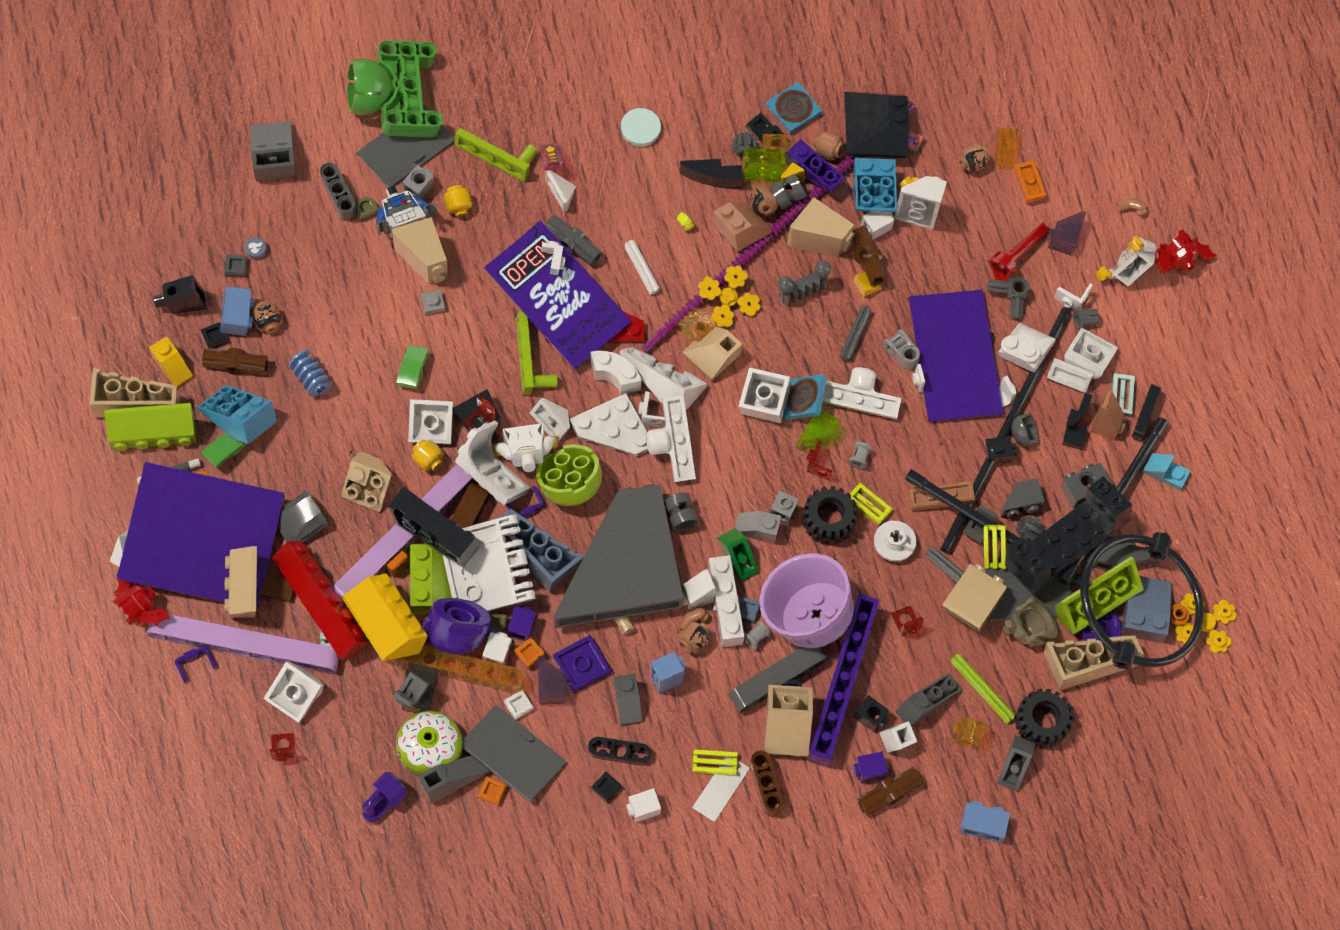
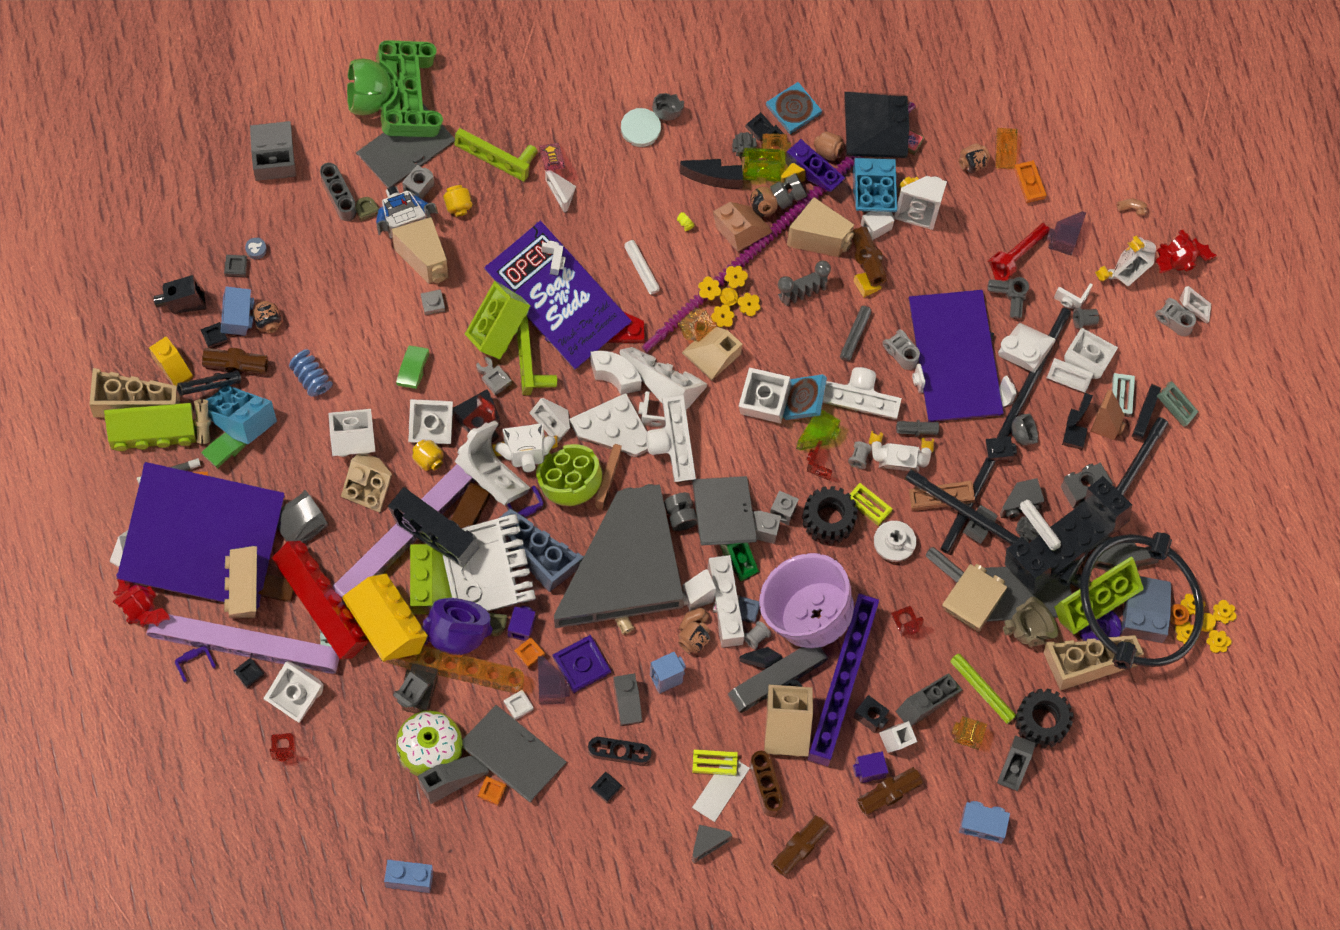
dark purple piece [362,772,408,823] -> none
orange tile [387,551,408,577] -> none
white brick [482,632,512,669] -> none
dark grey piece [545,215,602,266] -> none
white brick [626,788,661,823] -> none
neon yellow tile [984,525,1006,569] -> none
medium azure slope [1142,453,1190,491] -> none
none -> black pin [177,370,241,396]
none -> tan pin [194,399,211,444]
none -> black tile [233,658,265,689]
none -> white brick [329,409,375,457]
none -> medium blue brick [384,860,433,893]
none -> lime slope [465,281,530,359]
none -> light grey plate [476,357,512,395]
none -> nougat tile [595,444,622,510]
none -> dark grey hair [652,93,684,121]
none -> dark grey container [692,476,757,546]
none -> dark grey slope [692,825,732,863]
none -> black piece [739,647,783,669]
none -> reddish brown piece [771,815,830,877]
none -> white torso [868,431,934,472]
none -> dark grey axle [896,420,939,436]
none -> white axle [1020,500,1061,551]
none -> light grey piece [1155,298,1196,336]
none -> sand green tile [1157,381,1199,427]
none -> white slope [1179,286,1211,323]

